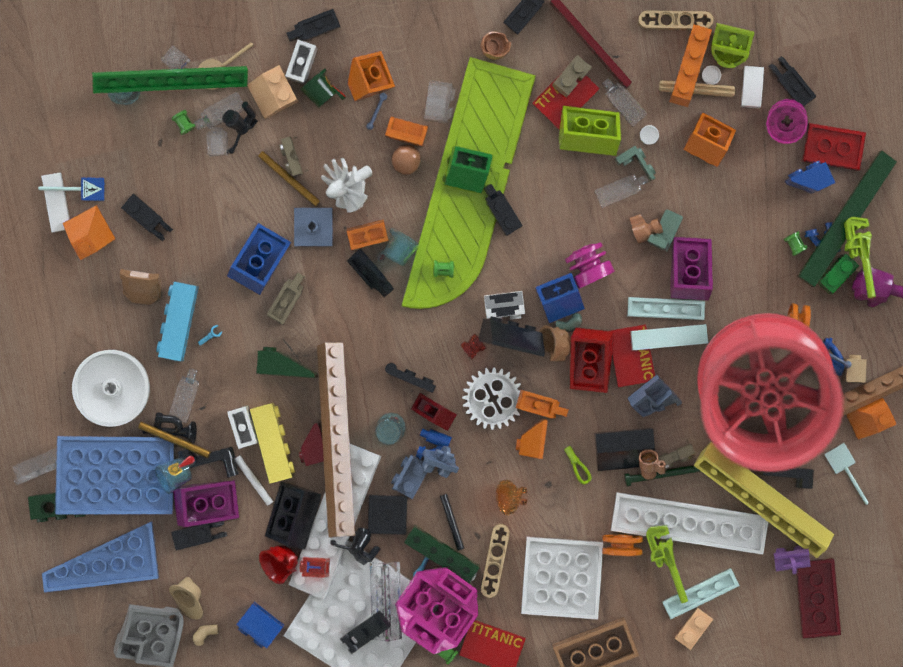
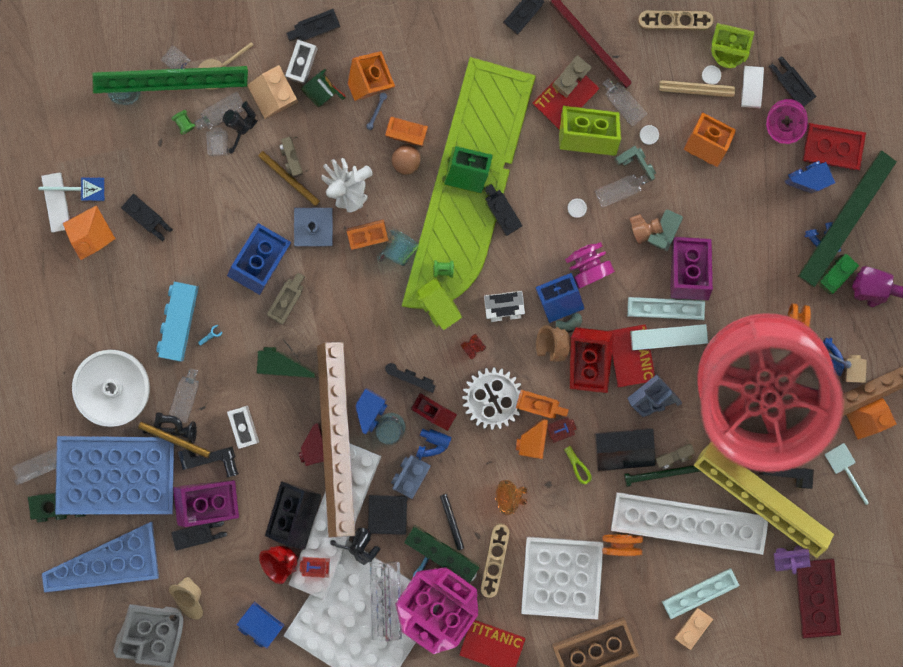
medium nougat slope [120,269,162,305] -> none
clear light blue hat [155,456,195,494] -> none
tan arm [193,625,219,646] -> none
white bar [234,456,274,506] -> none
light yellow brick [250,403,296,483] -> none
black plate [340,610,392,654] -> none
black hinge [347,248,394,297] -> none
sand blue hips [422,446,459,478] -> none
clear brick [424,80,456,123] -> none
bright green bush [437,649,458,665] -> none
black slope [478,316,545,357] -> none
nougat hair [480,31,511,60] -> none
nougat piece [639,450,666,480] -> none
lime piece [646,525,688,603] -> none
orange brick [669,24,712,107] -> none
bright green bush [784,231,808,256] -> none
lime piece [844,217,876,298] -> none
none -> blue slope [356,388,388,434]
none -> lime brick [417,278,462,331]
none -> clear red brick [547,416,577,443]
none -> white piece [568,199,587,218]

